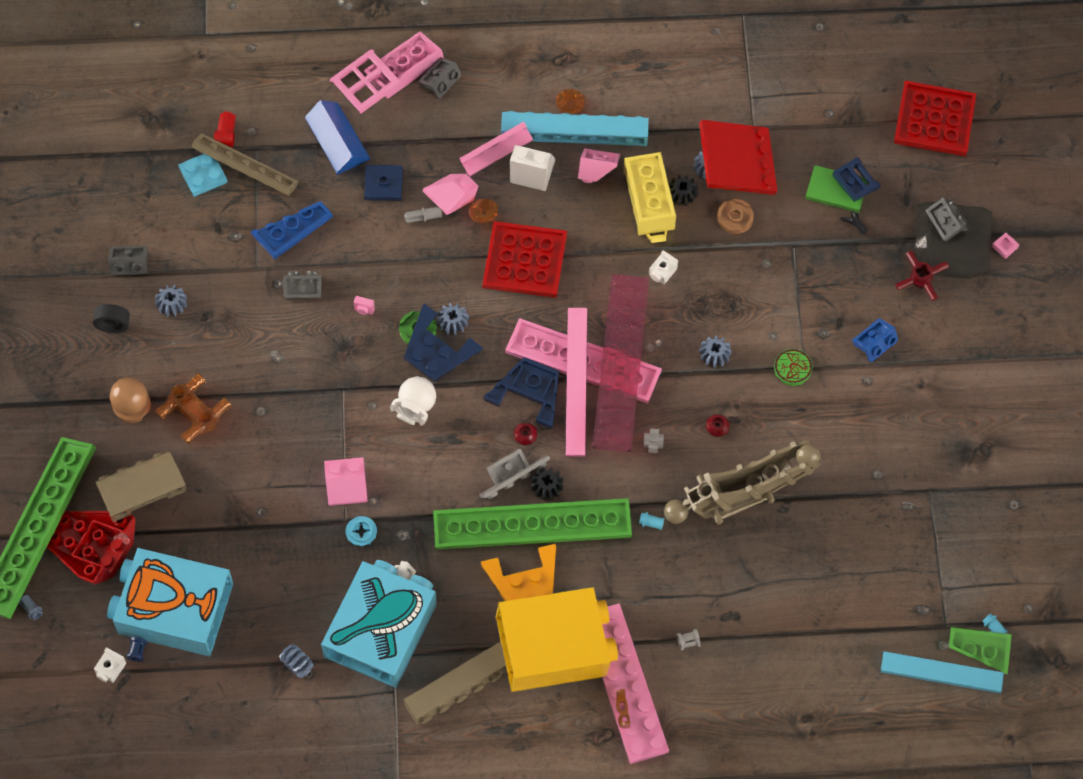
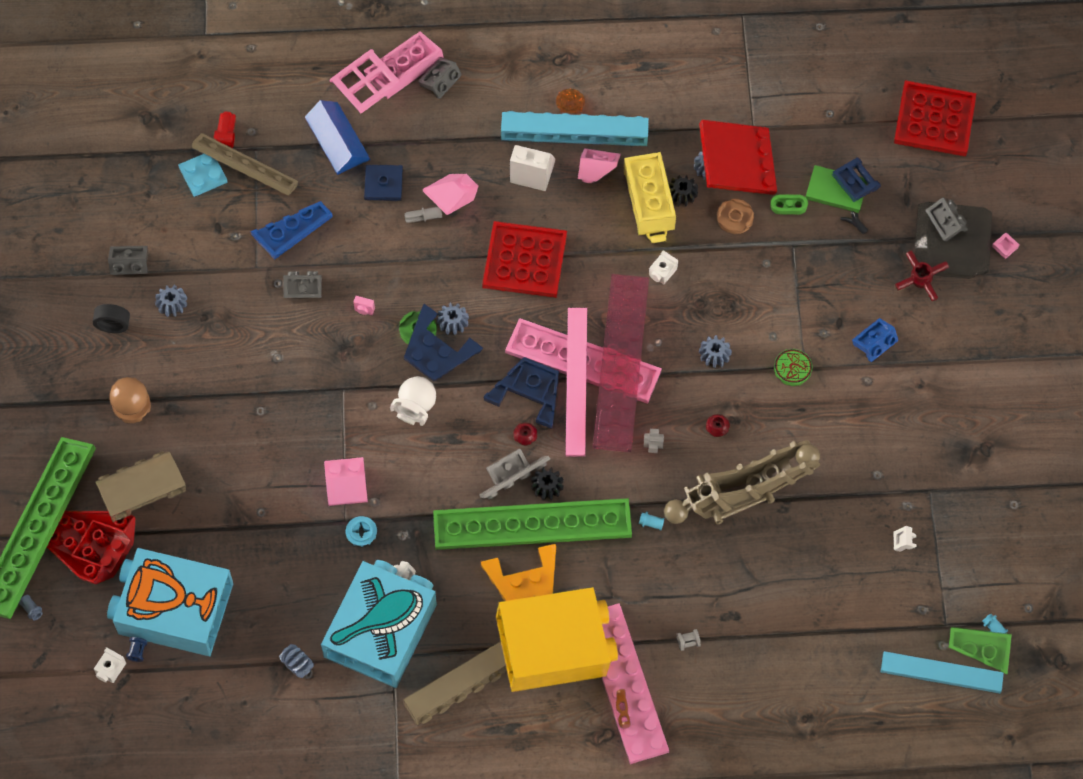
clear orange piece [155,373,232,444] -> none
bright pink fence [460,122,533,177] -> none
clear orange gear [469,199,498,224] -> none
none -> bright green plate [770,195,808,214]
none -> white tile [894,526,916,552]

